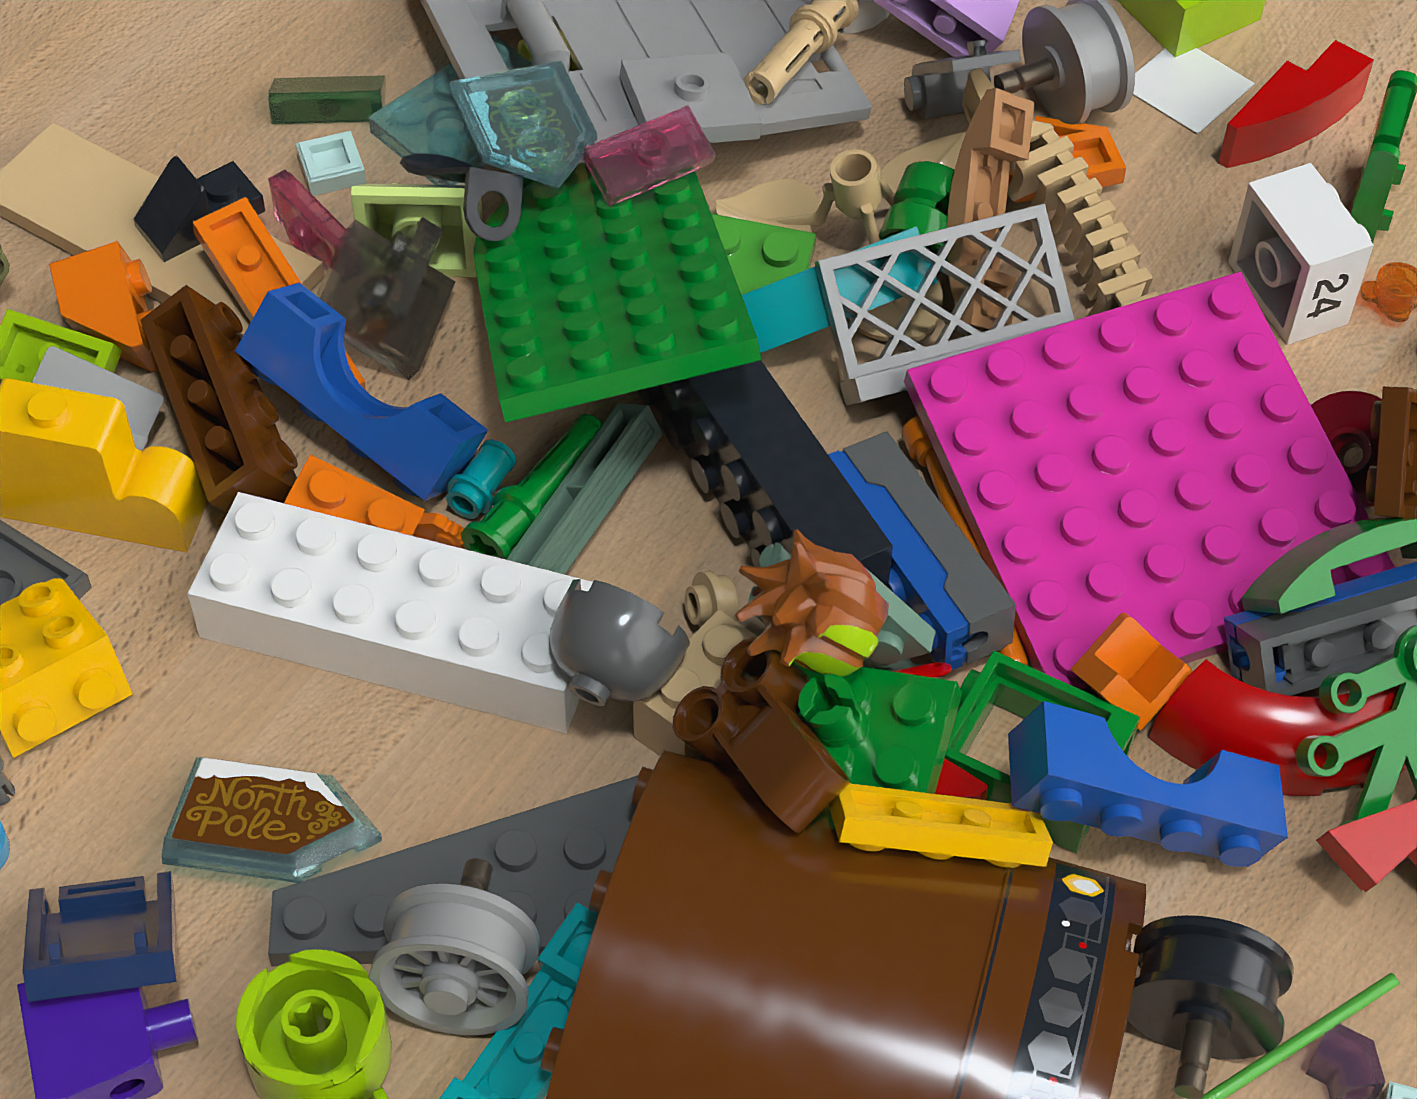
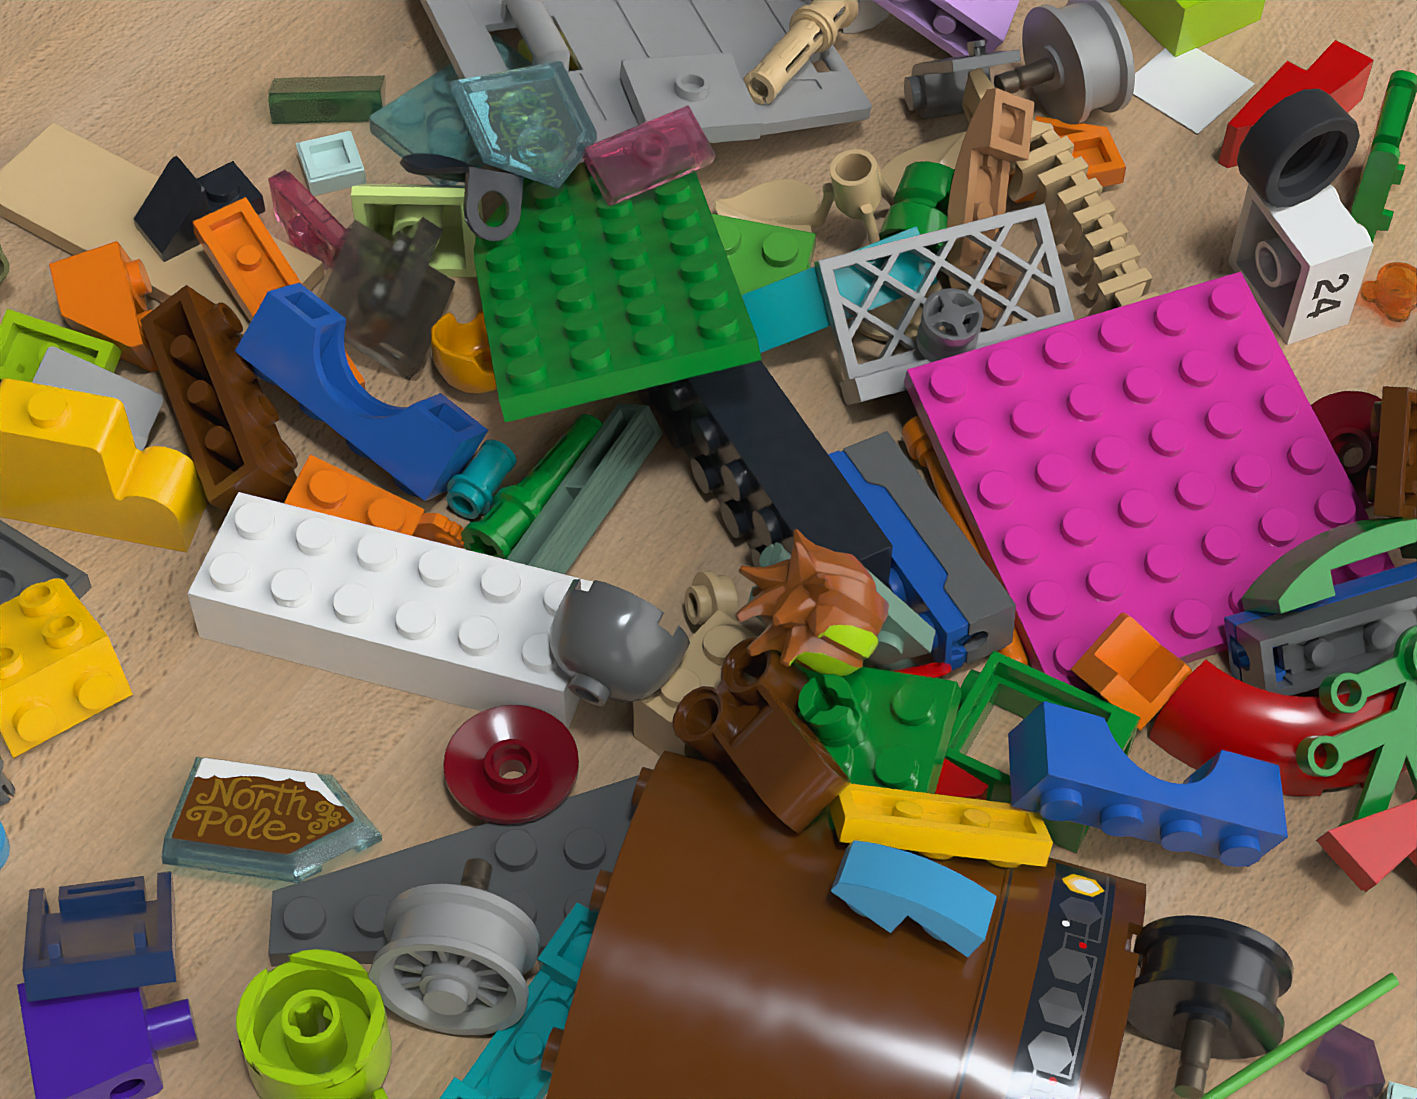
none -> light orange hair [431,311,497,393]
none -> dark red dish [443,705,579,824]
none -> dark azure slope [831,840,997,957]
none -> flat silver wheel [916,288,984,362]
none -> black tyre [1237,89,1360,208]

